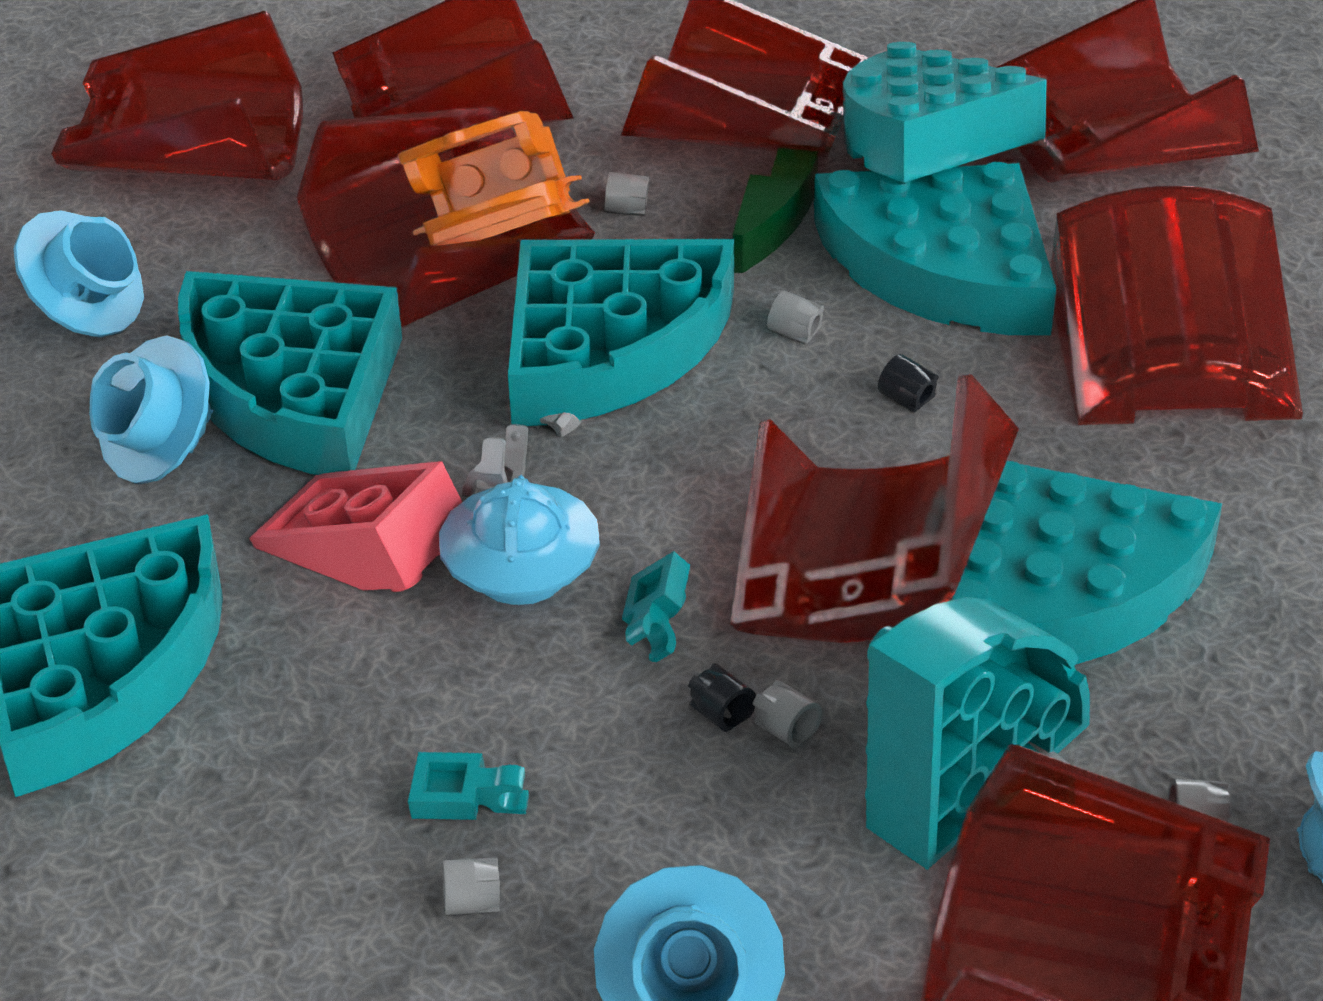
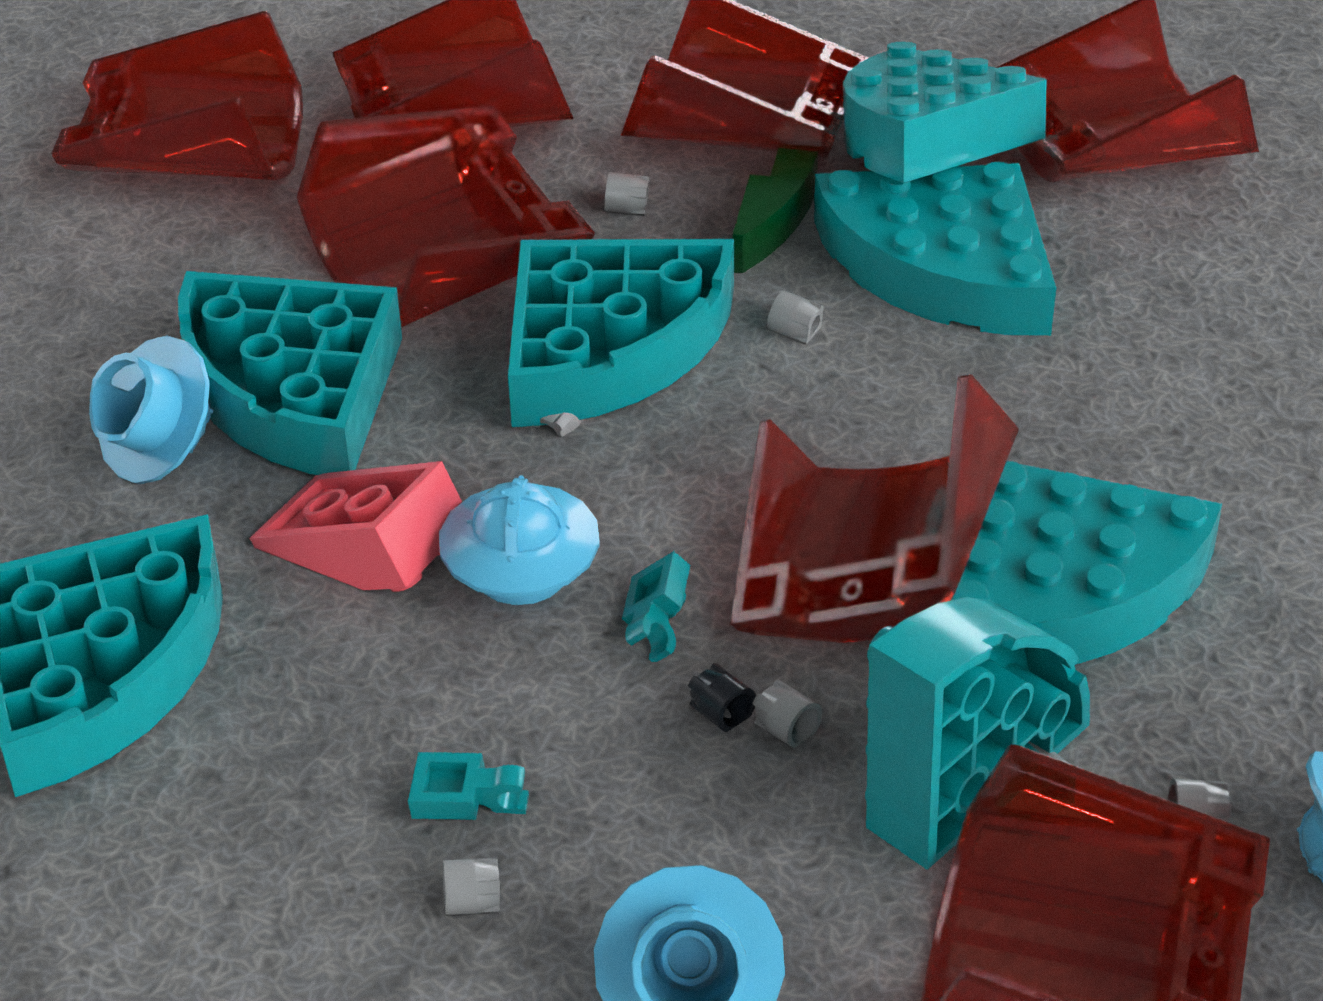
medium azure helmet [13,210,144,337] -> none
orange animal [398,111,589,259] -> none
light grey helmet [462,424,529,497] -> none
black hose [878,354,939,413] -> none
clear red windscreen [1051,186,1303,425] -> none

